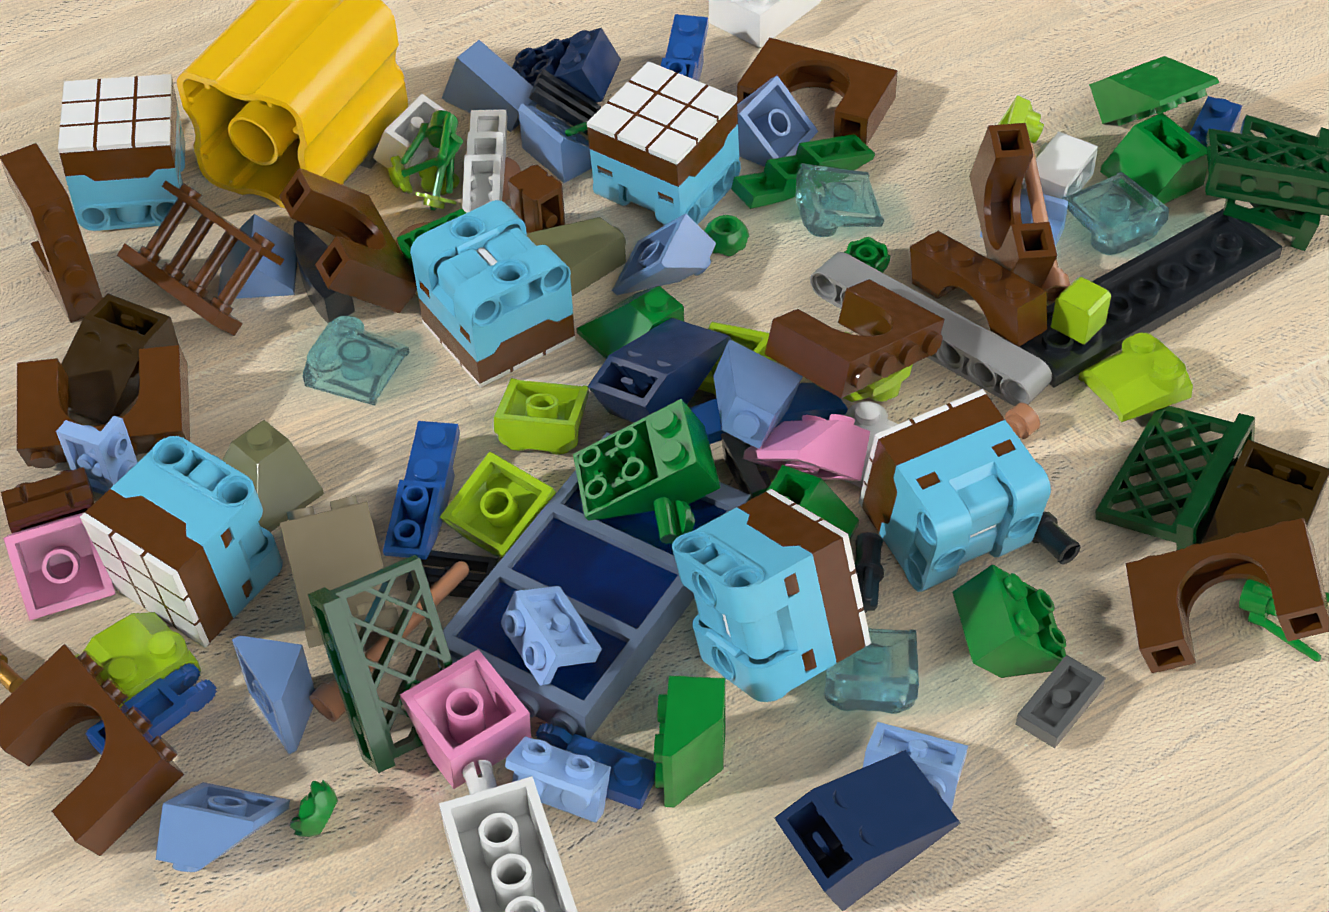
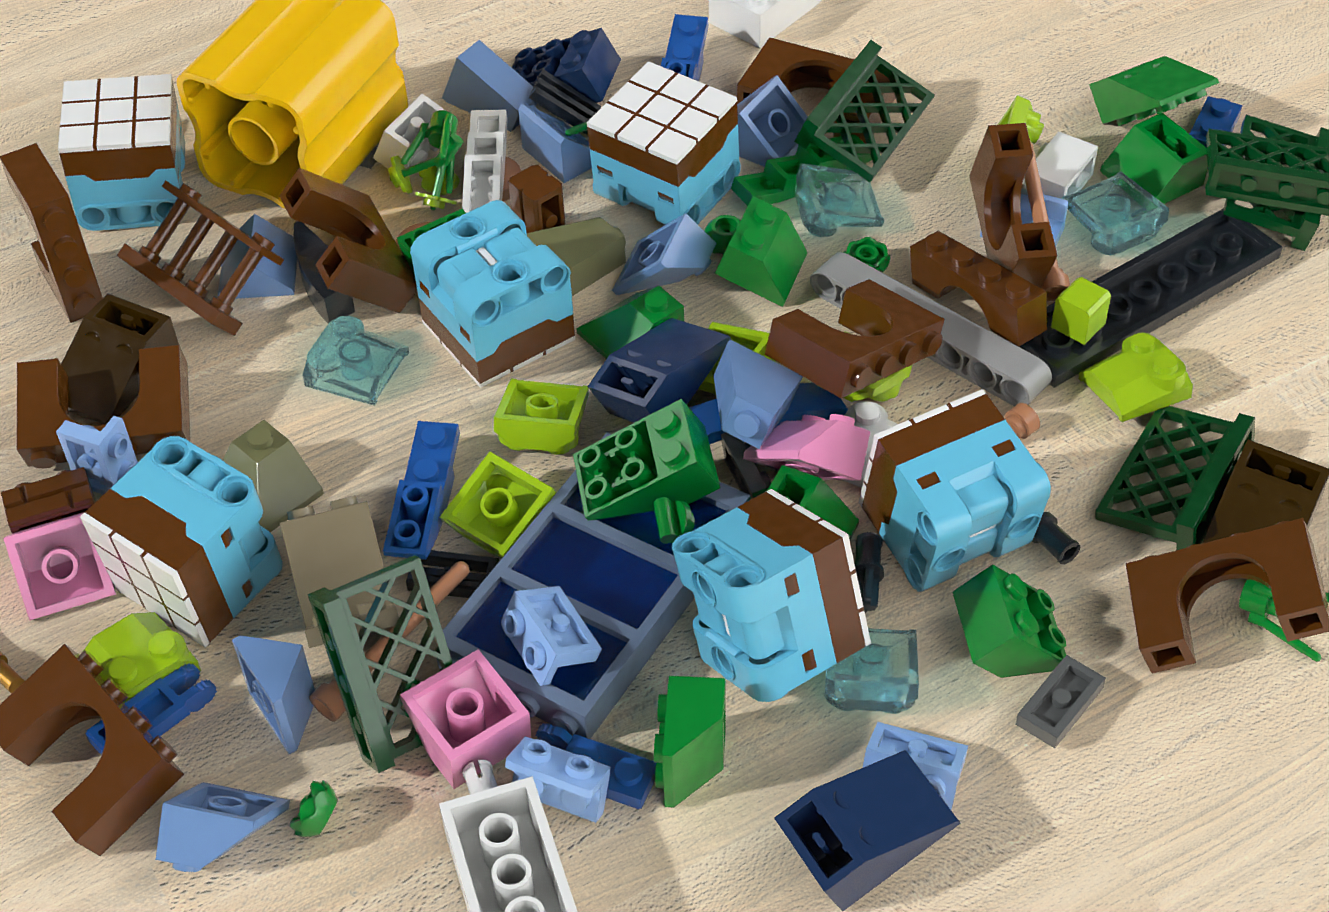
none -> green slope [714,196,808,307]
none -> dark green fence [794,40,935,183]

